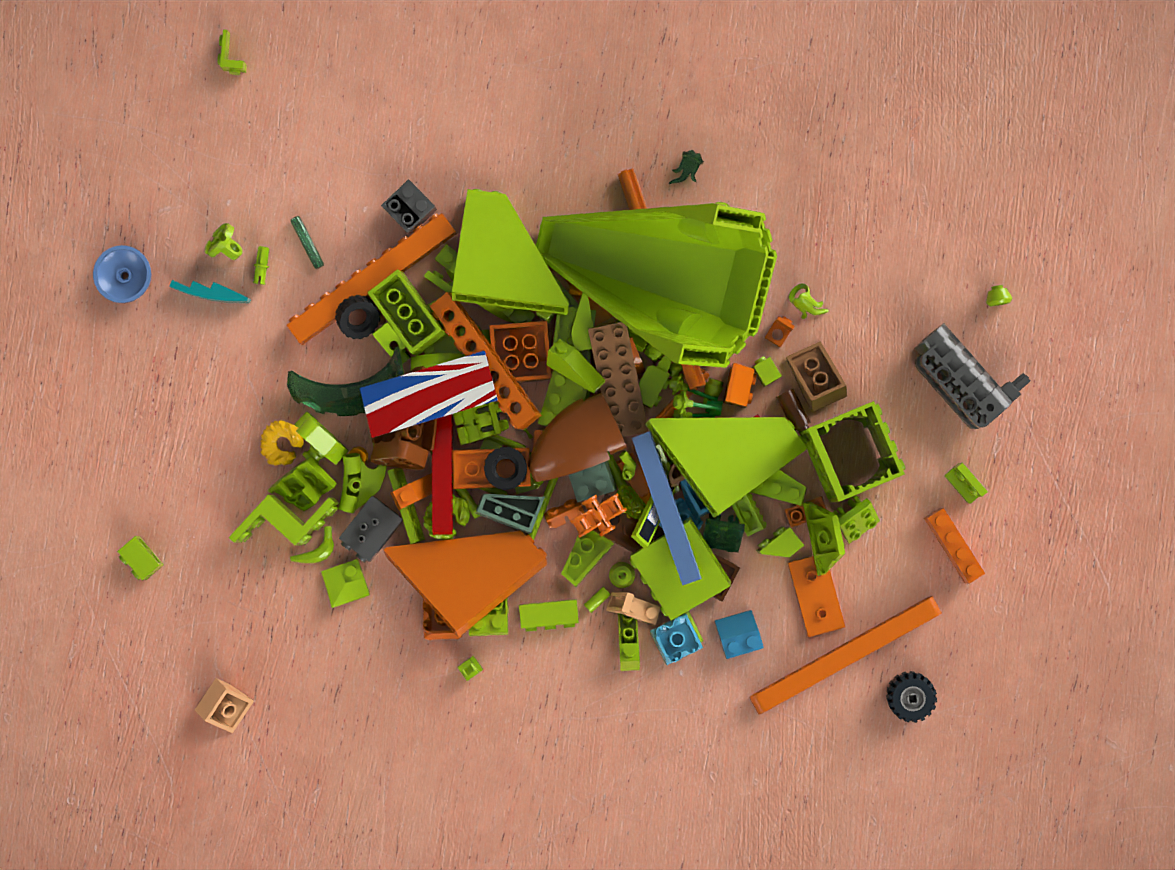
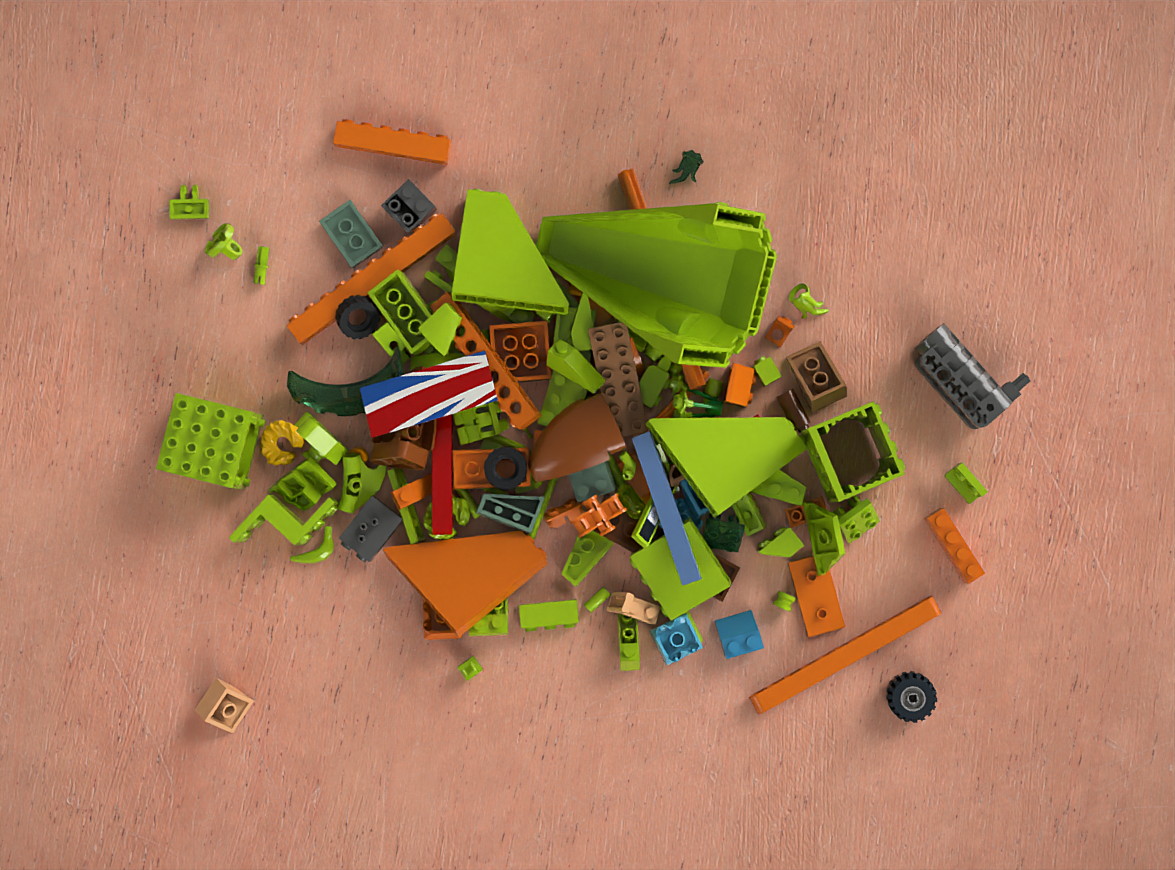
medium blue dish [93,245,151,303] -> none
lime brick [117,536,164,581] -> none
teal slope [169,280,251,303] -> none
lime bracket [218,29,247,75] -> none
clear green axle [291,216,324,269] -> none
lime plate [321,559,370,608] -> none
lime cone [609,562,635,588] -> none
lime cone [986,285,1012,306] -> none
none -> lime piece [156,393,266,490]
none -> lime hinge [169,185,209,220]
none -> sand green plate [319,200,383,269]
none -> orange brick [333,119,451,165]
none -> lime slope [418,302,462,357]
none -> lime wheel [773,590,796,612]

